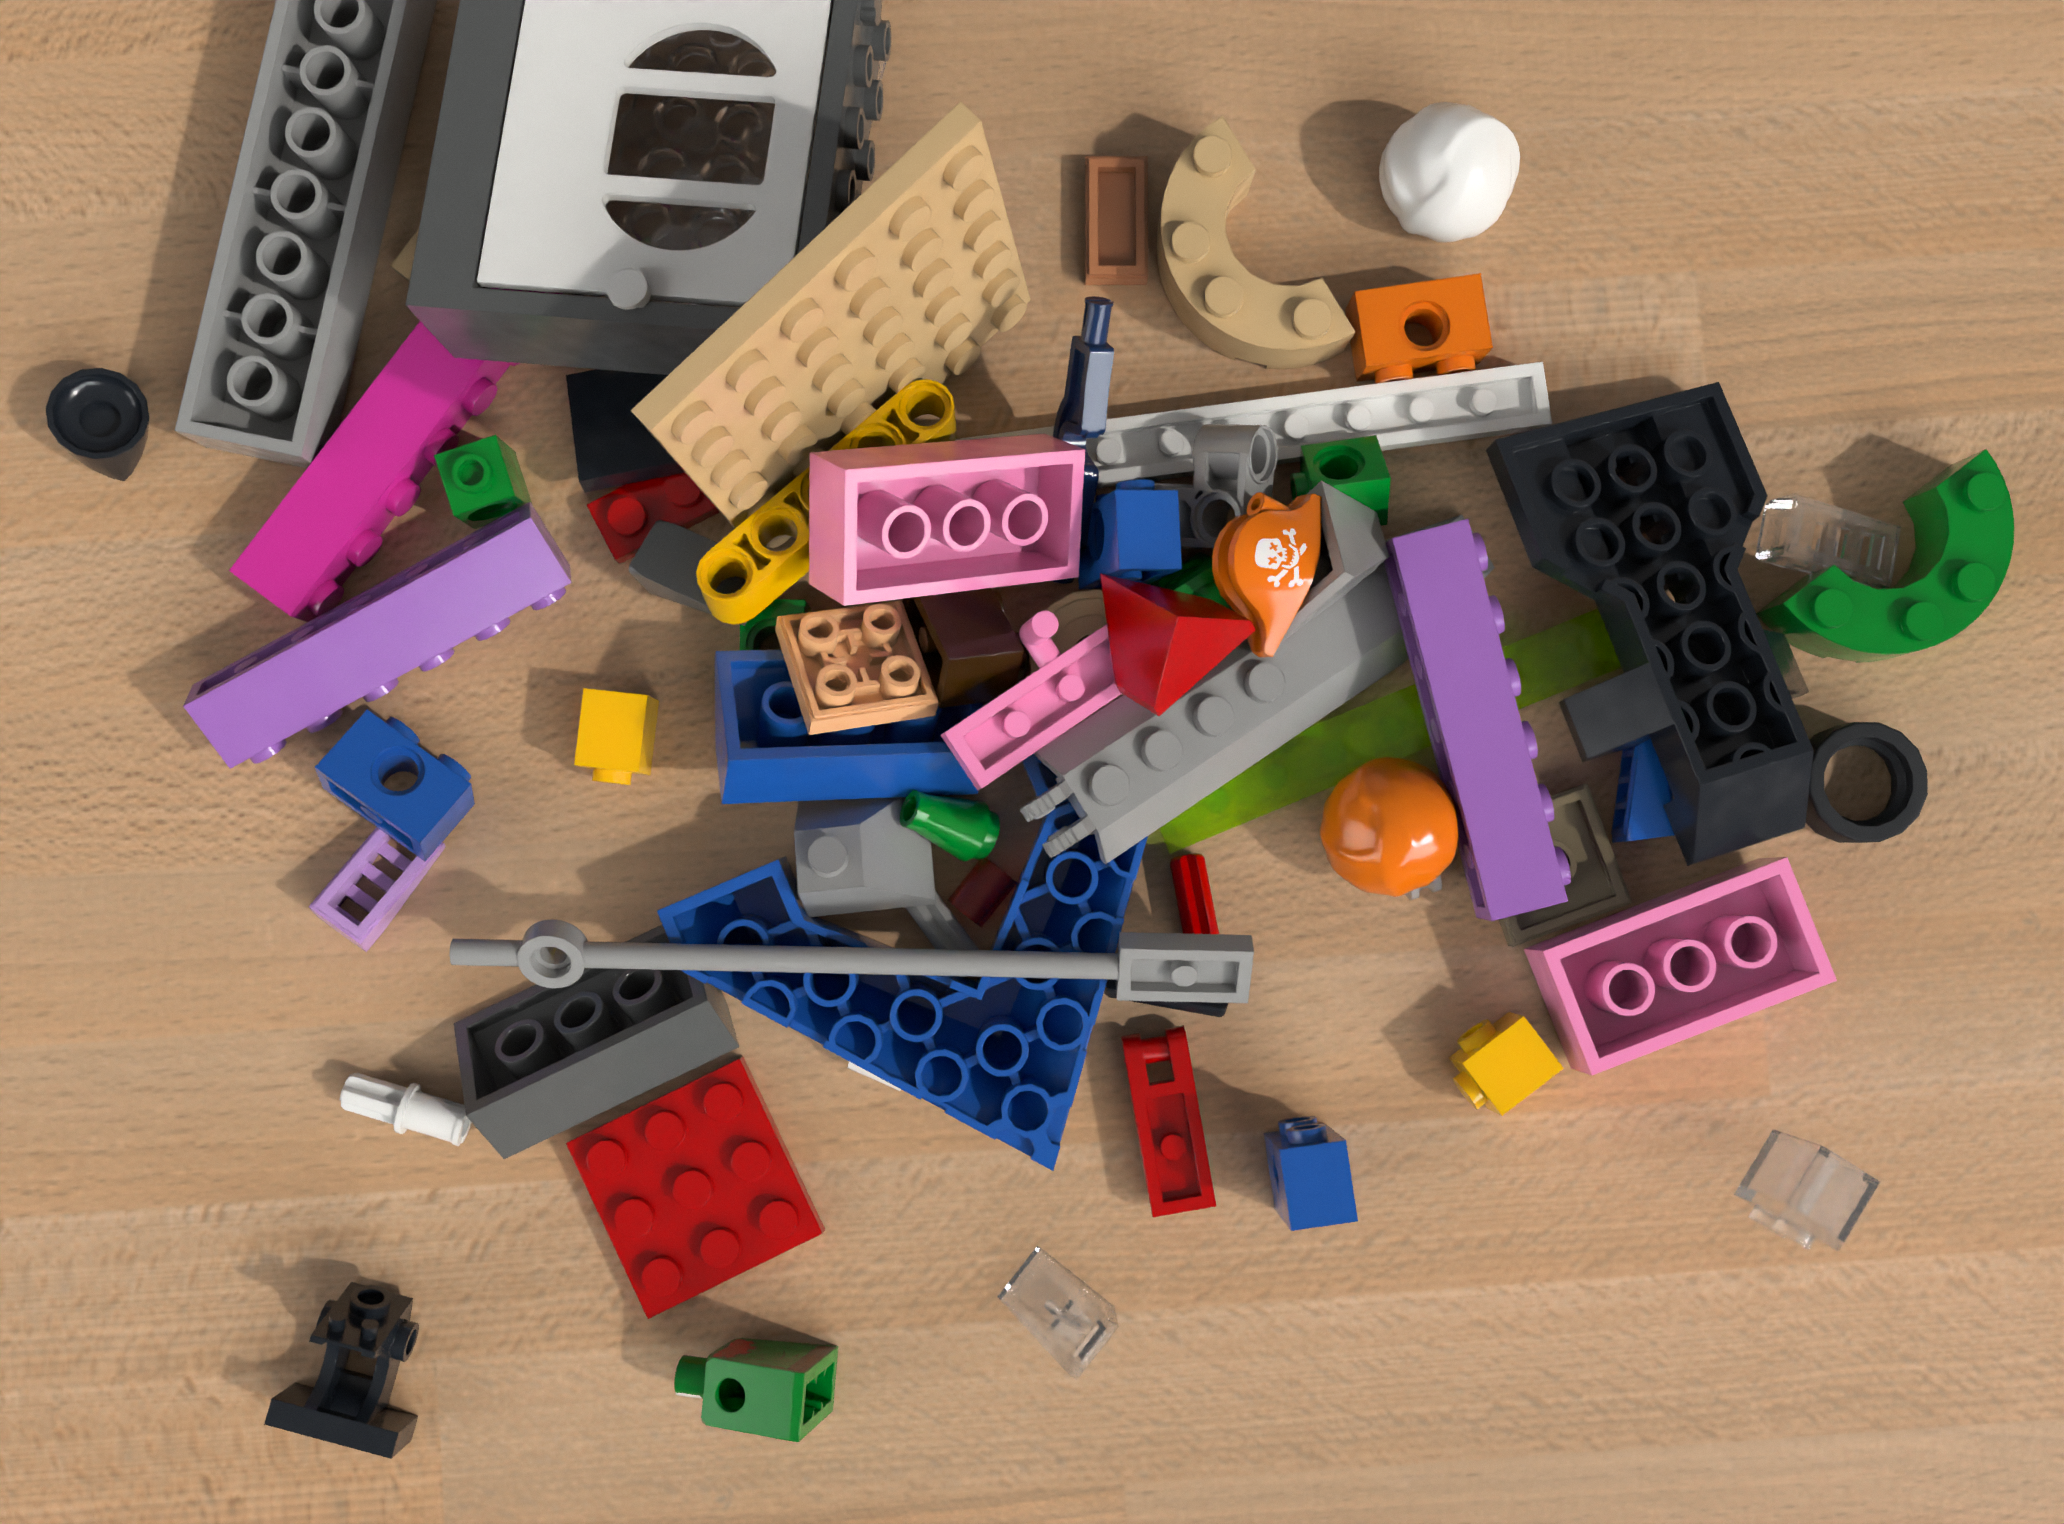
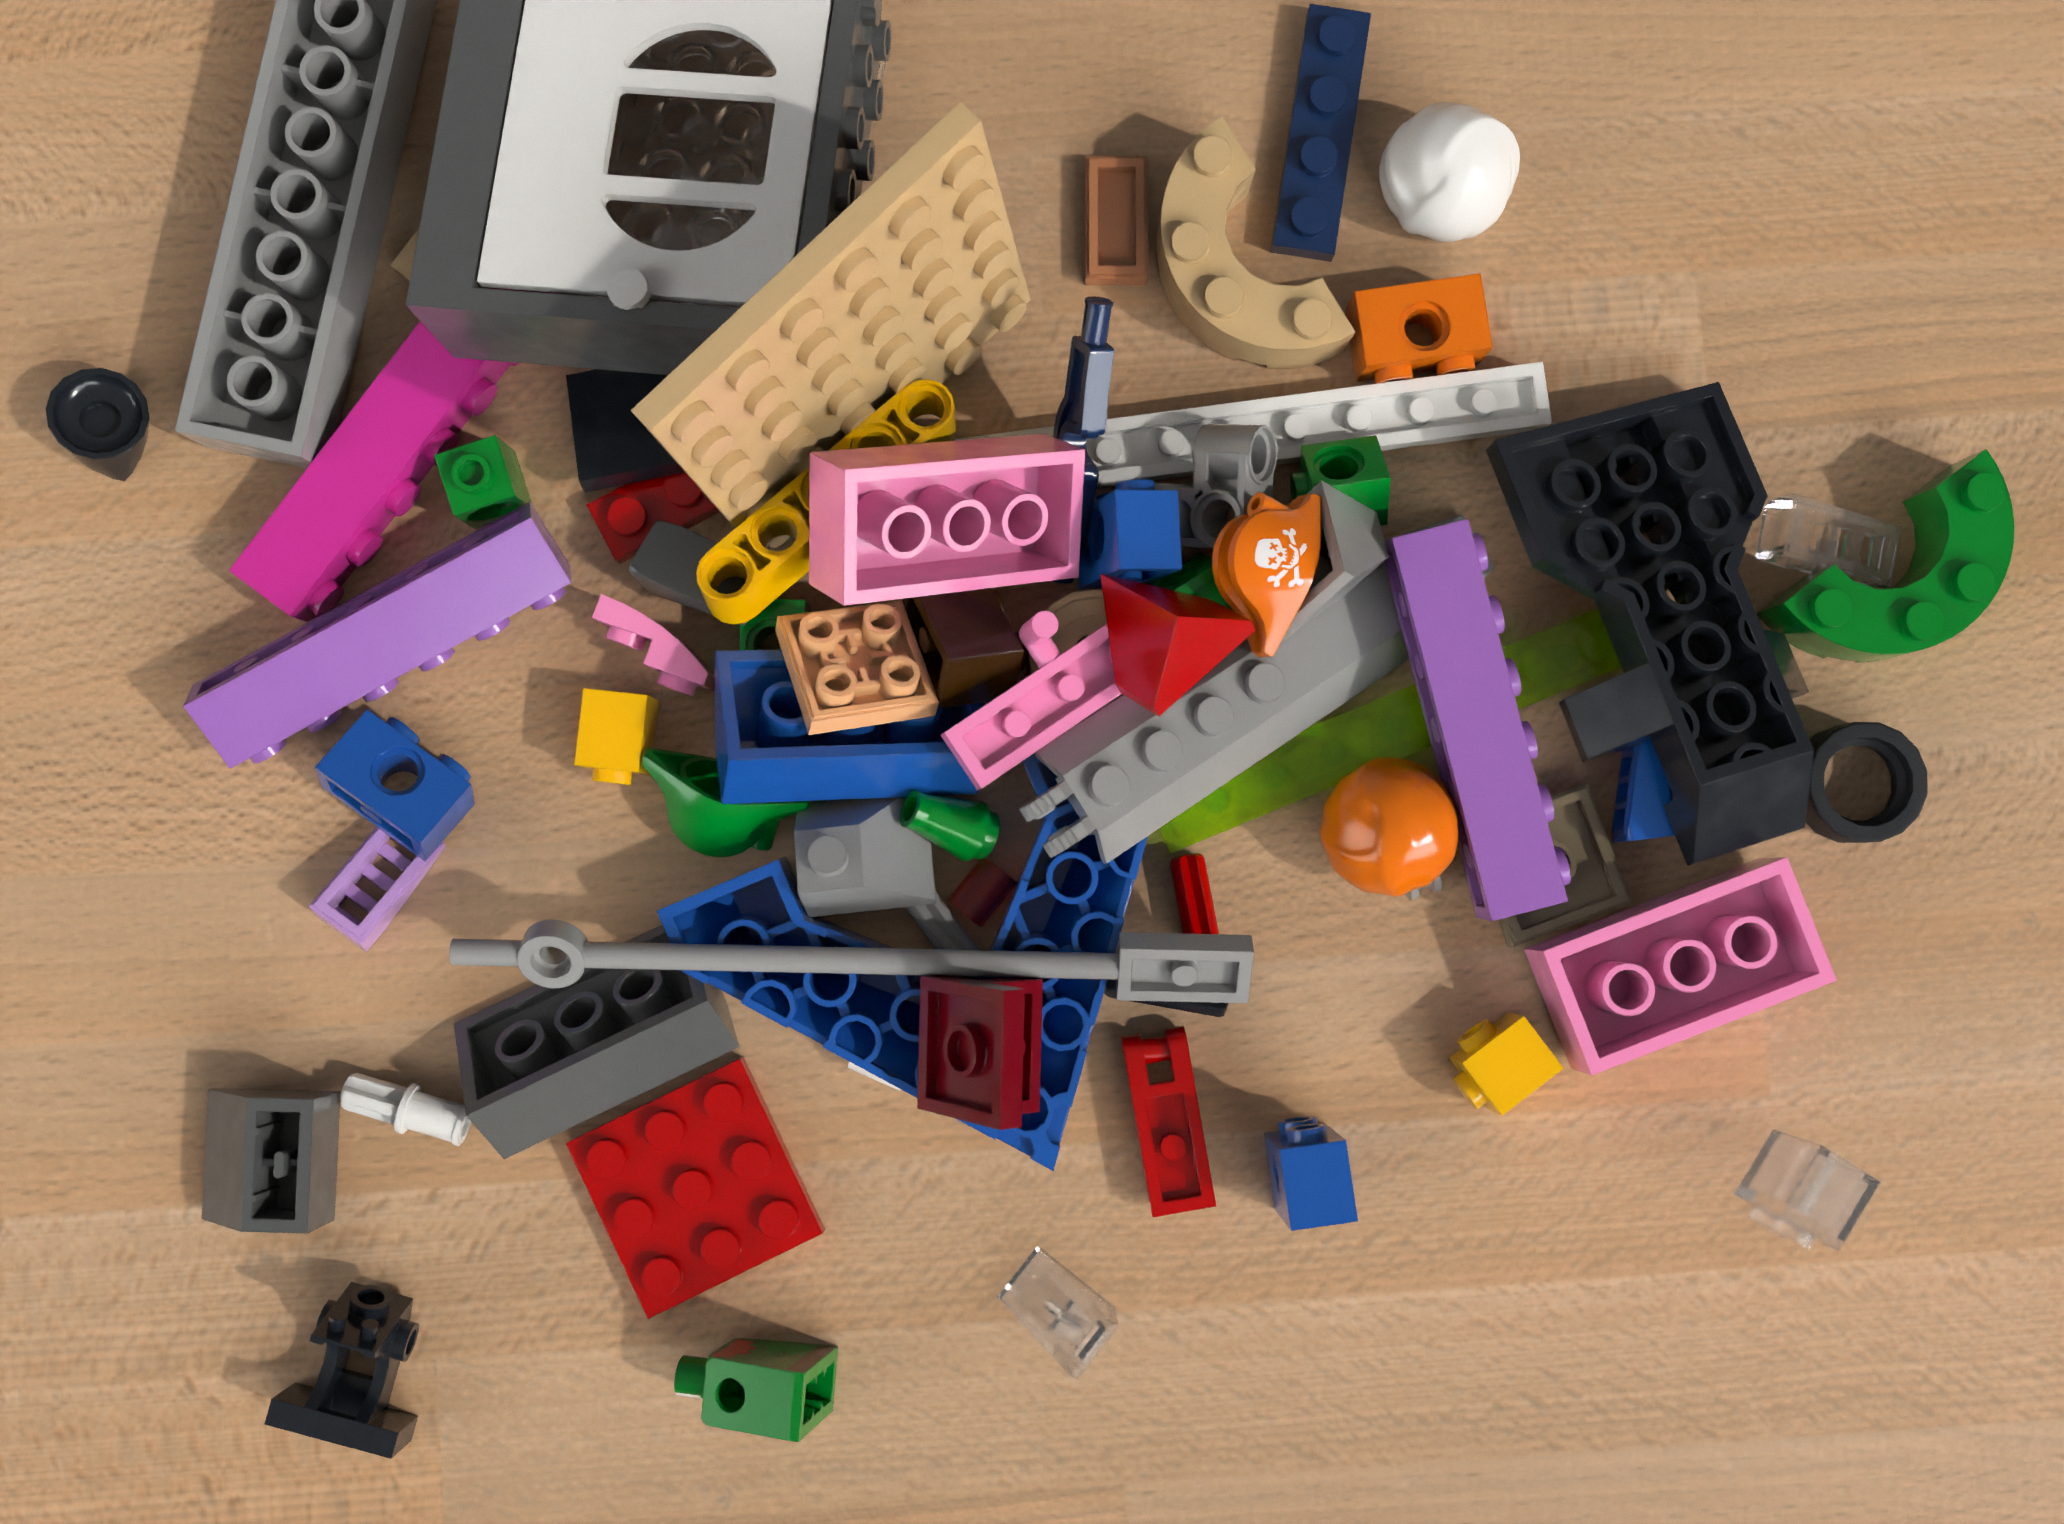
none -> dark grey slope [202,1088,341,1234]
none -> bright pink slope [592,594,715,697]
none -> green hat [642,747,809,857]
none -> dark red bracket [917,976,1043,1130]
none -> dark blue plate [1270,4,1371,262]

